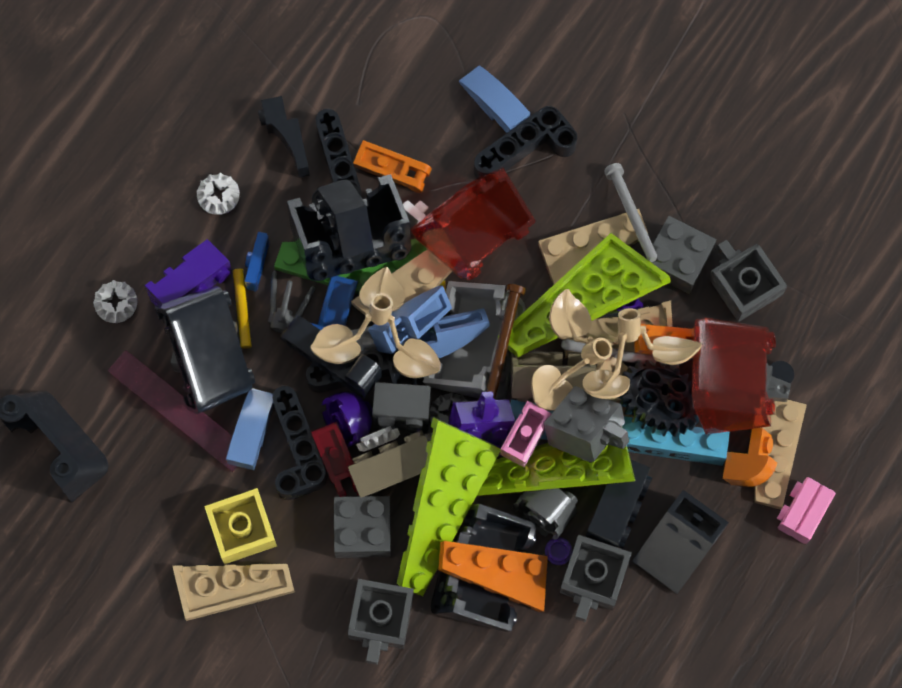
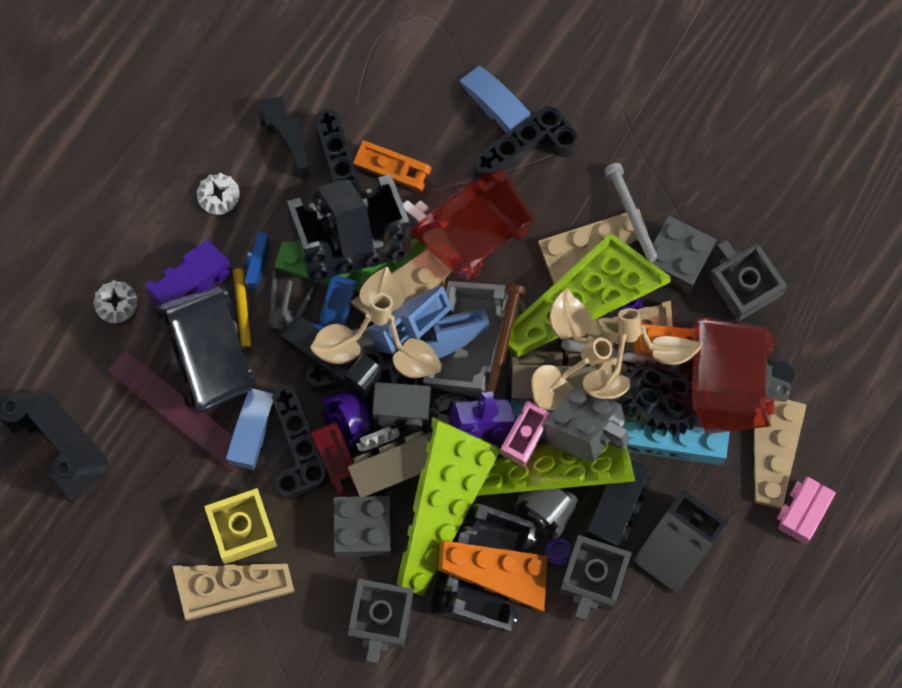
orange brick [723,427,777,487] -> none

